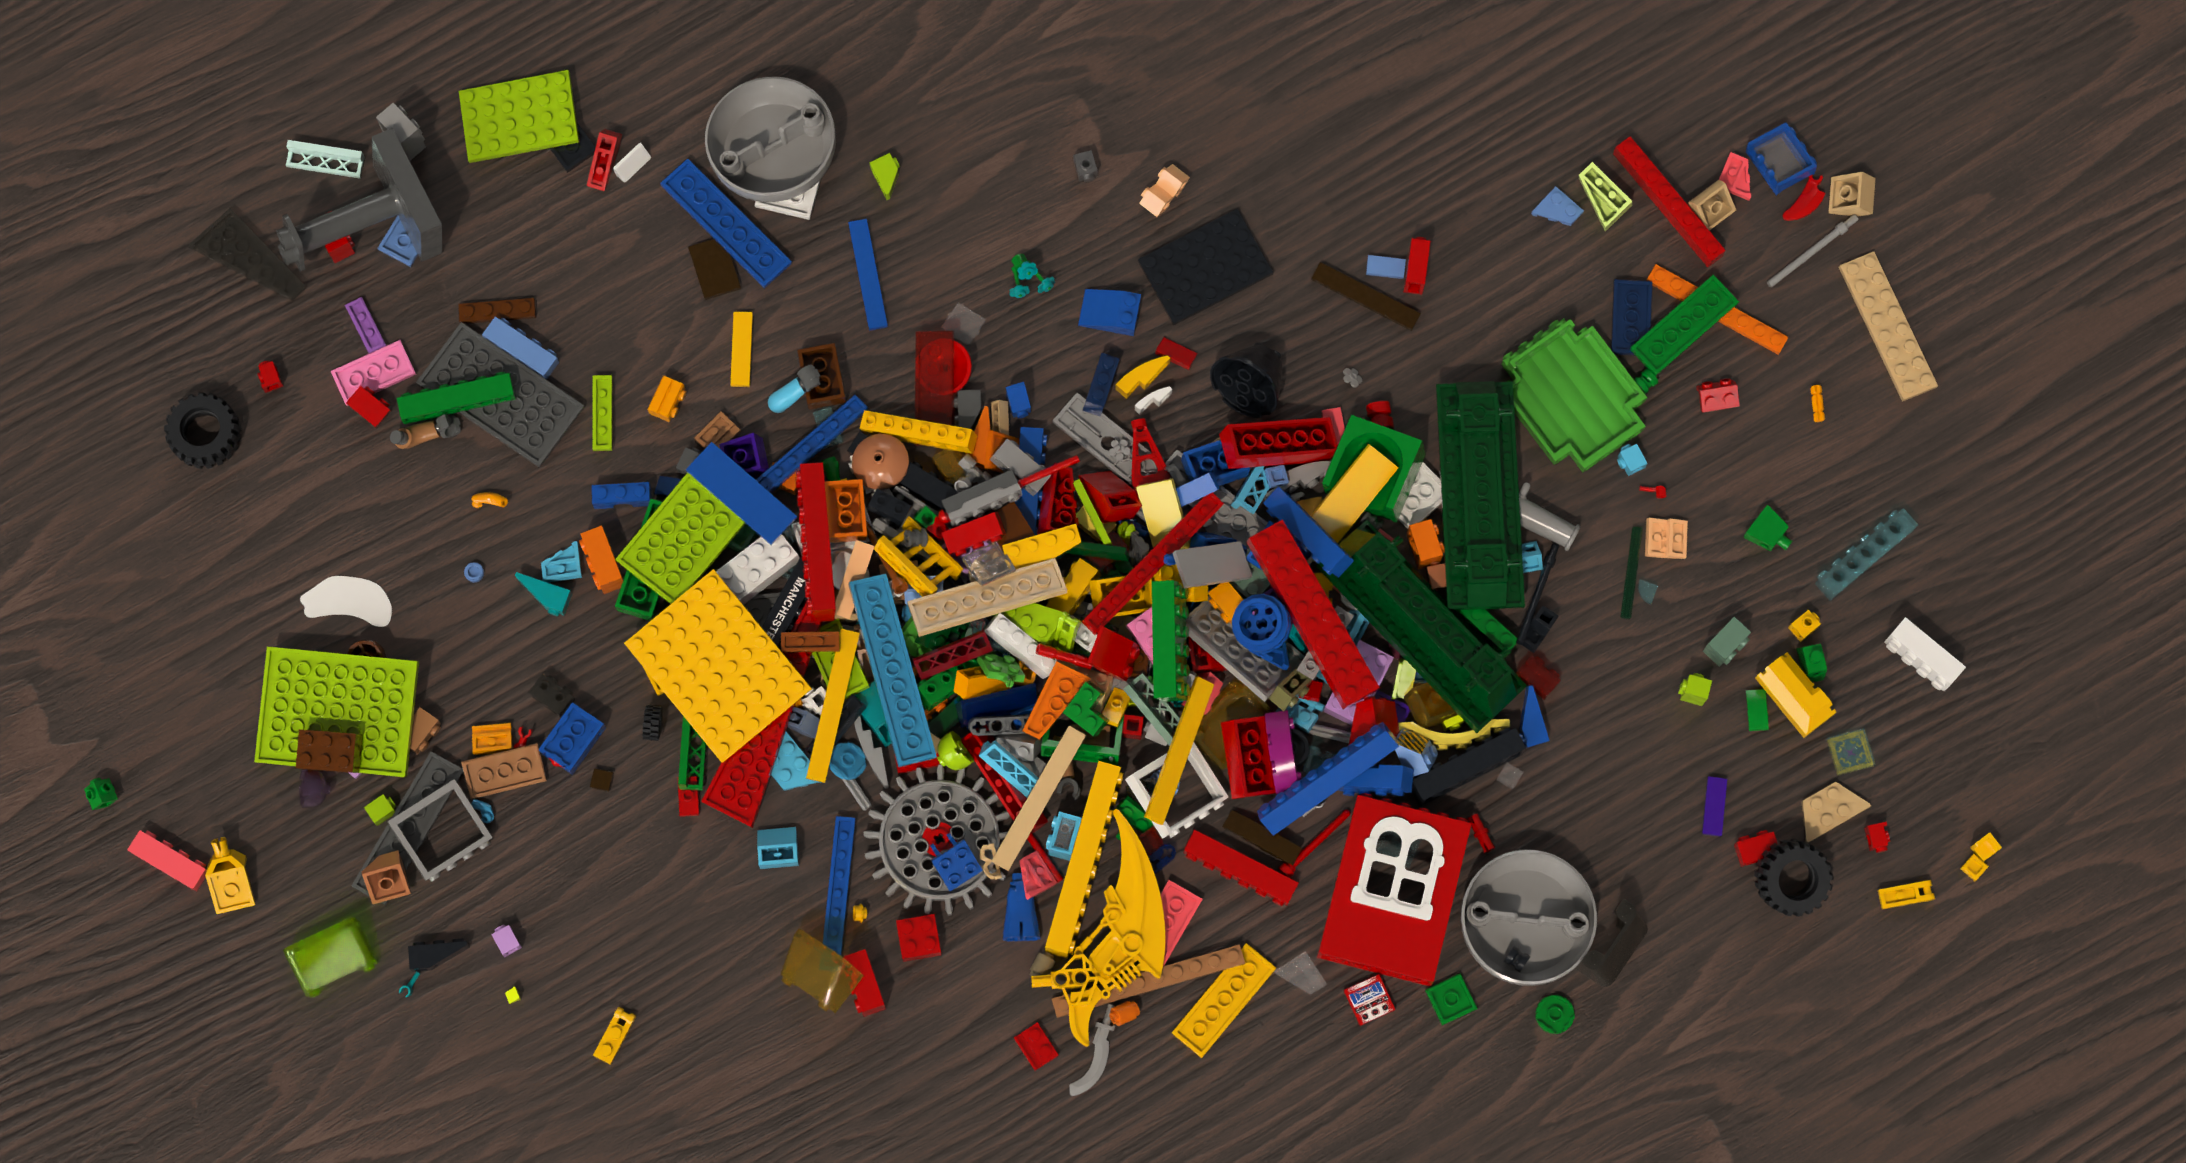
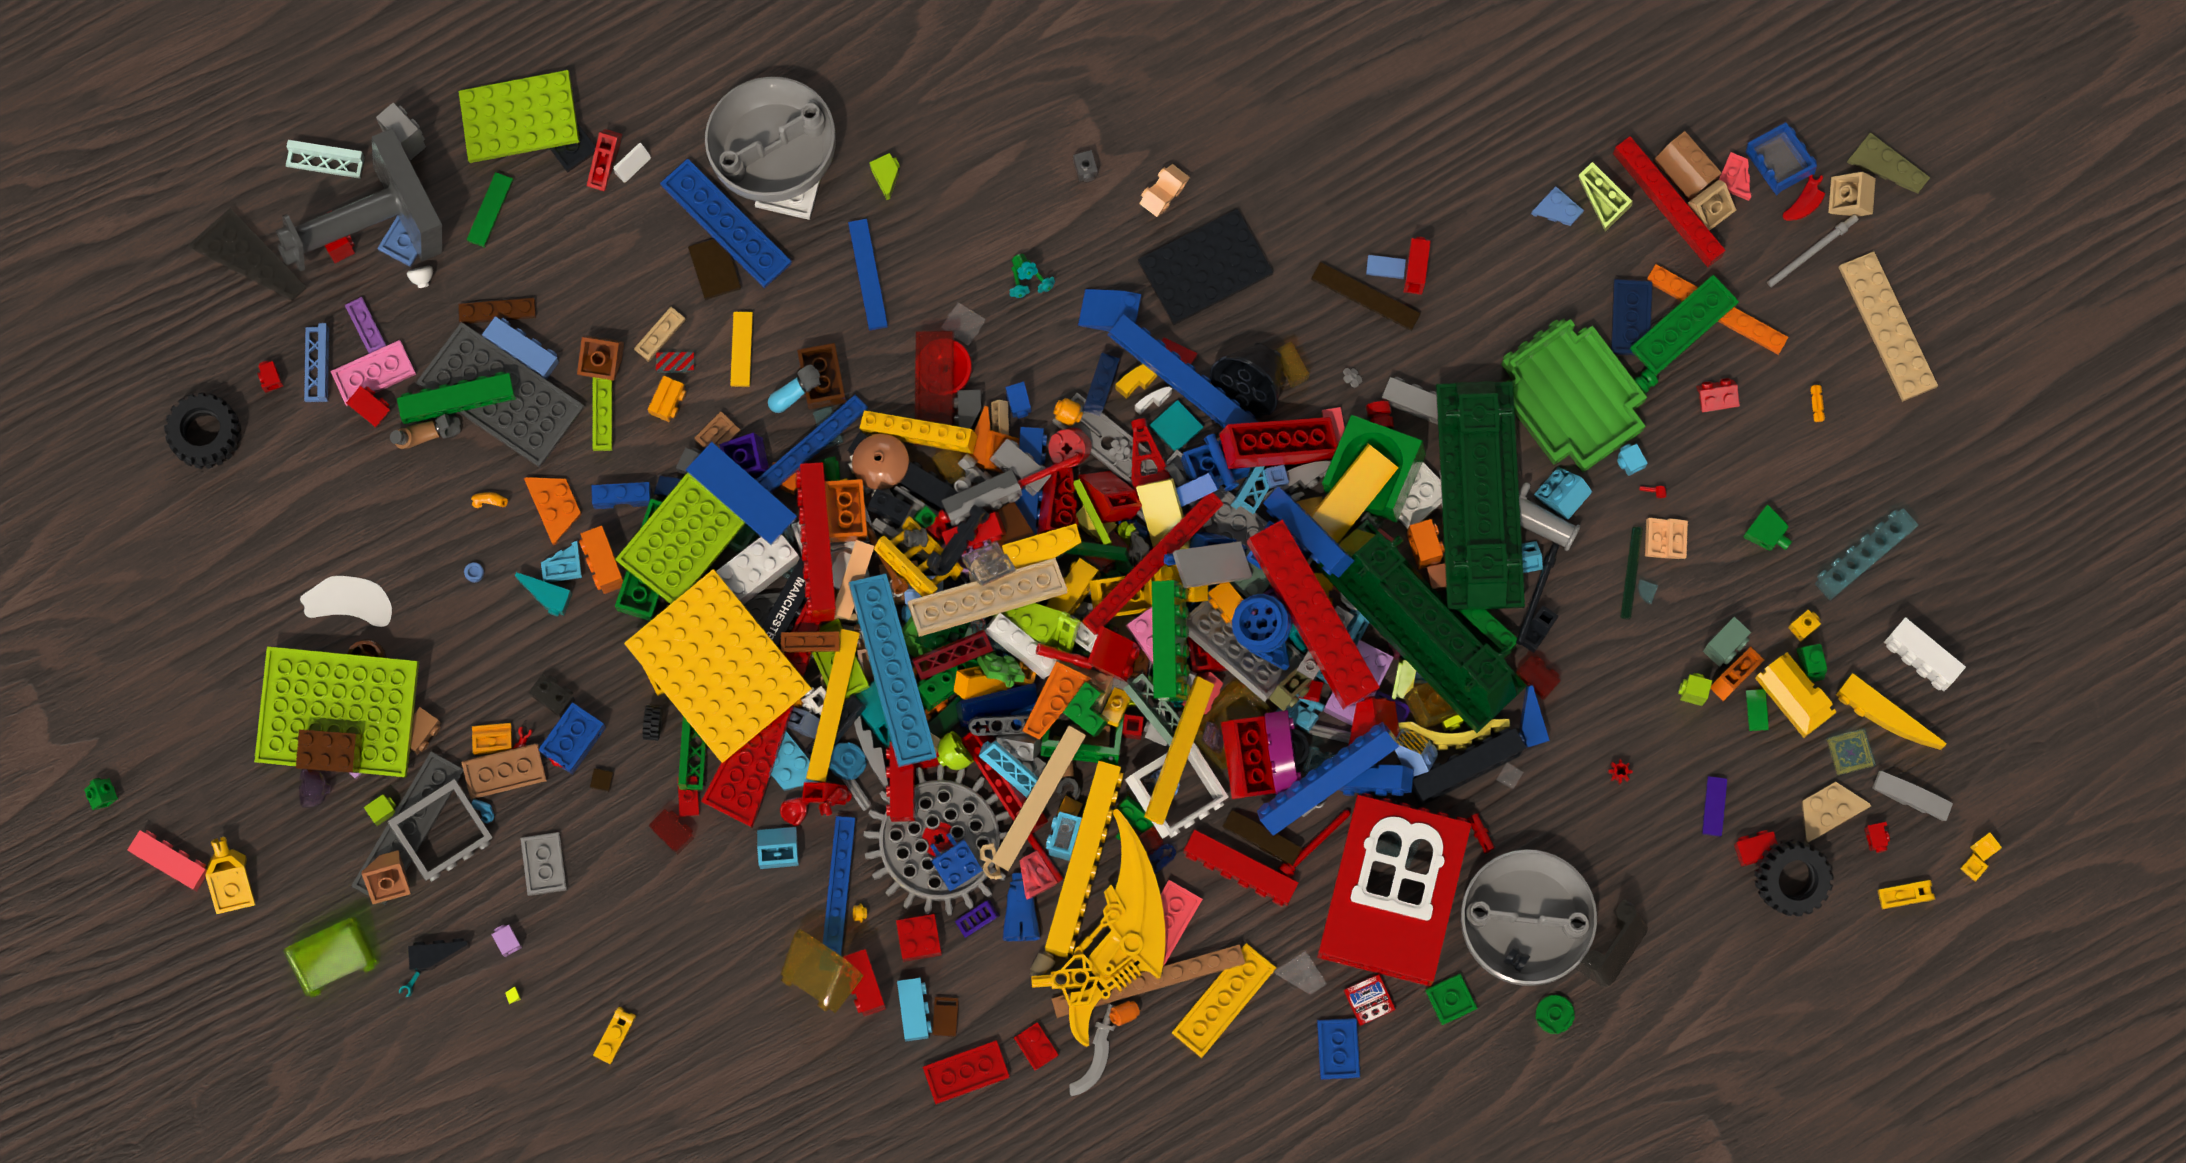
none -> medium blue fence [304,323,329,402]
none -> white brick [407,266,433,288]
none -> green tile [467,172,514,248]
none -> light grey tile [521,832,567,896]
none -> orange wing [524,477,582,545]
none -> dark orange slope [577,336,624,380]
none -> tan tile [634,307,686,362]
none -> clear red brick [648,809,694,855]
none -> tile [656,352,695,373]
none -> red torso [780,782,852,826]
none -> red brick [886,741,915,822]
none -> medium azure brick [897,978,932,1042]
none -> red plate [923,1040,1010,1105]
none -> black piece [927,505,990,576]
none -> reddish brown piece [932,997,958,1037]
none -> dark purple slope [955,900,1000,938]
none -> red brick [1048,427,1092,468]
none -> light orange head [1053,398,1083,426]
none -> light orange plate [1057,796,1083,816]
none -> blue brick [1107,314,1258,428]
none -> teal tile [1150,400,1203,452]
none -> tile [1202,722,1224,753]
none -> blue pin [1204,434,1239,491]
none -> clear yellow brick [1276,342,1309,388]
none -> blue tile [1317,1018,1360,1080]
none -> light grey brick [1381,377,1438,425]
none -> medium azure slope [1534,467,1592,519]
none -> red gear [1608,759,1633,785]
none -> medium nougat slope [1653,131,1721,201]
none -> orange slope [1710,647,1764,701]
none -> yellow slope [1836,673,1947,750]
none -> olive wing [1847,133,1930,194]
none -> light grey slope [1872,771,1953,821]

